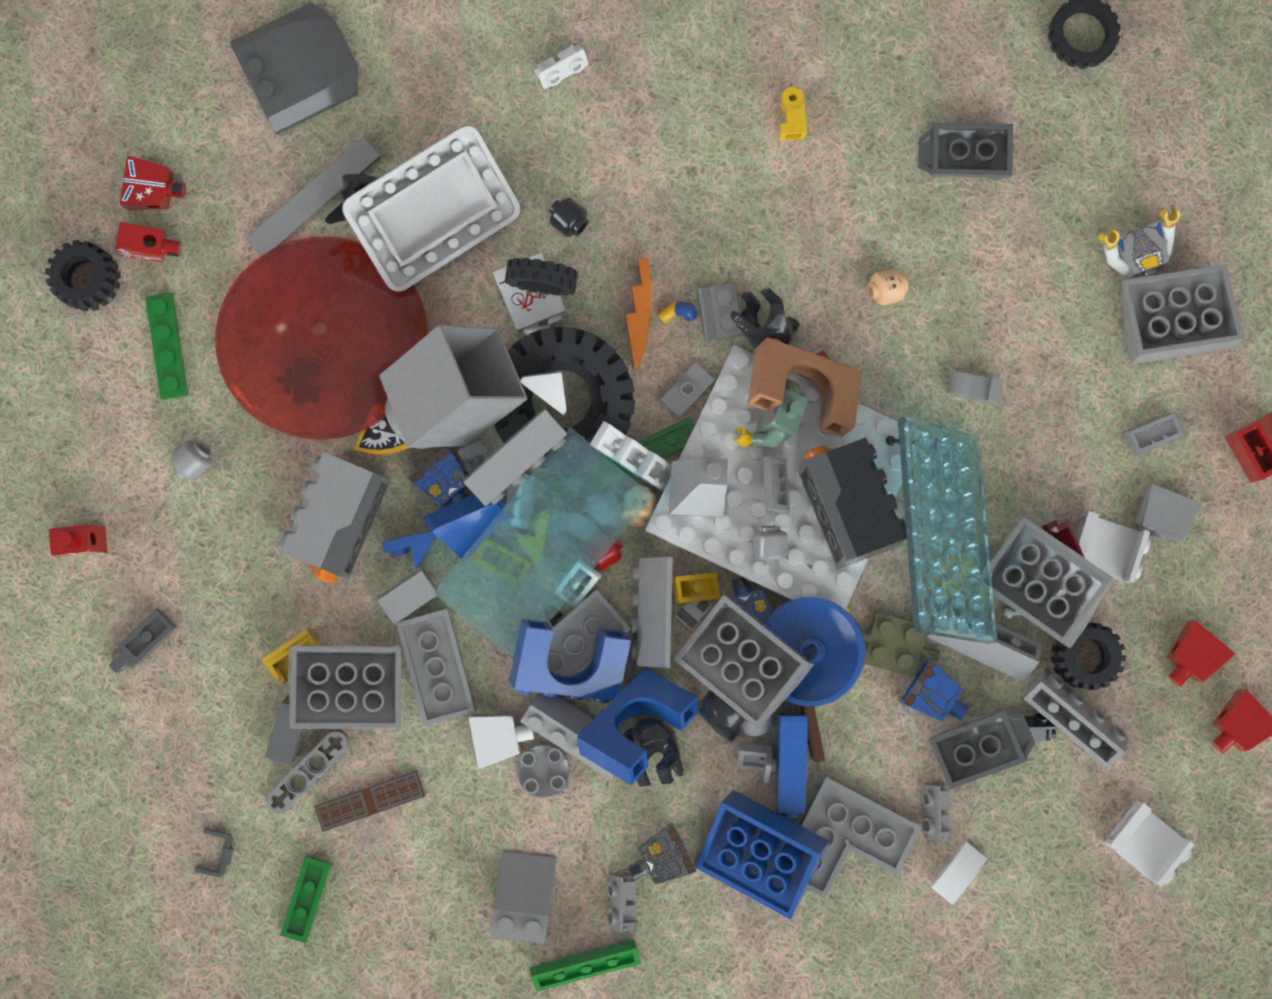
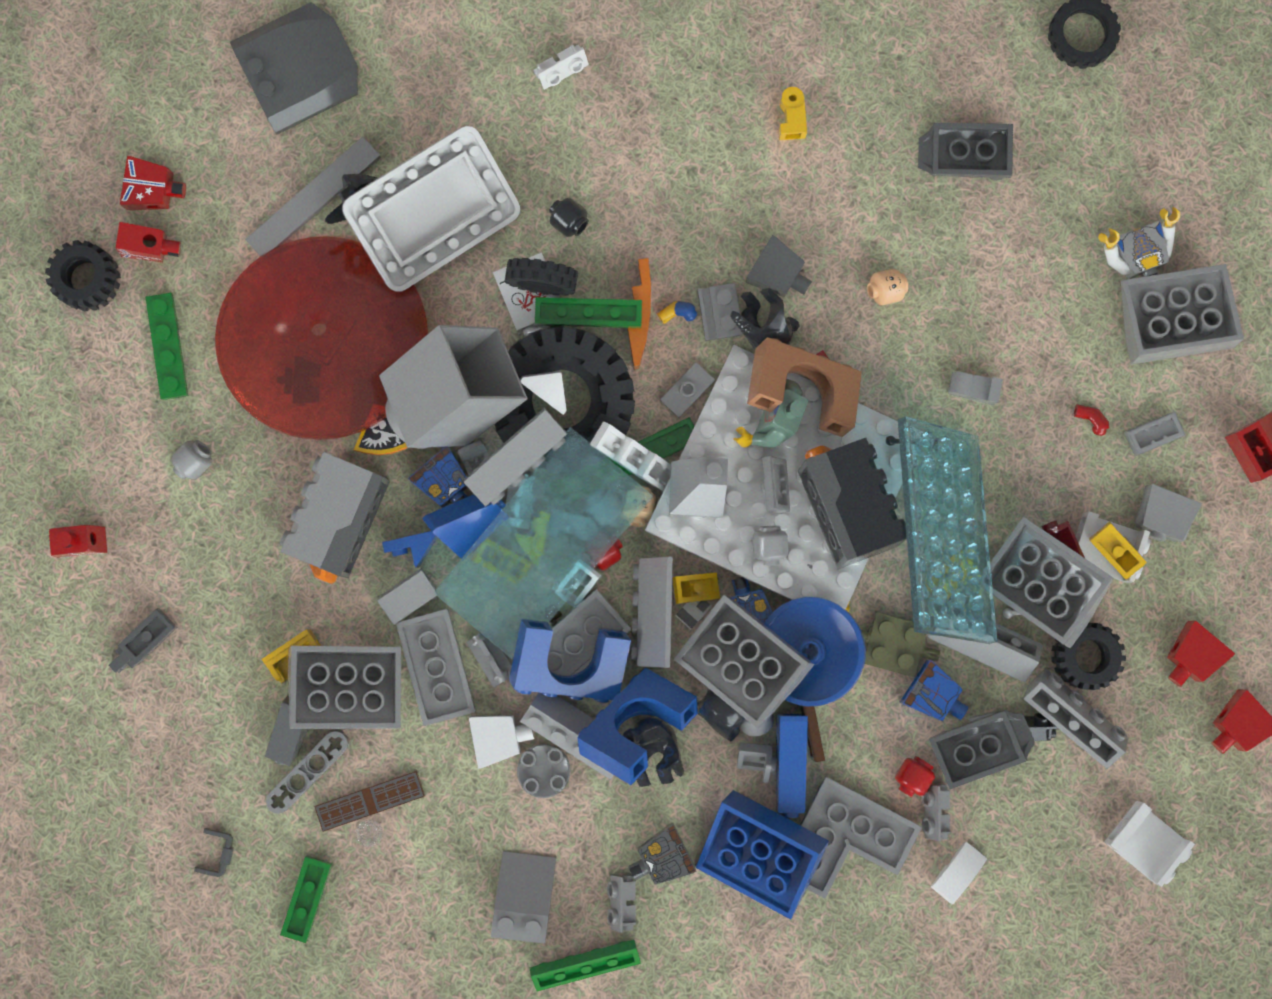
none -> light grey hinge [466,629,512,687]
none -> green plate [535,297,642,328]
none -> dark grey torso [745,235,812,297]
none -> red head [895,756,935,798]
none -> red arm [1074,404,1109,436]
none -> yellow slope [1089,521,1147,580]

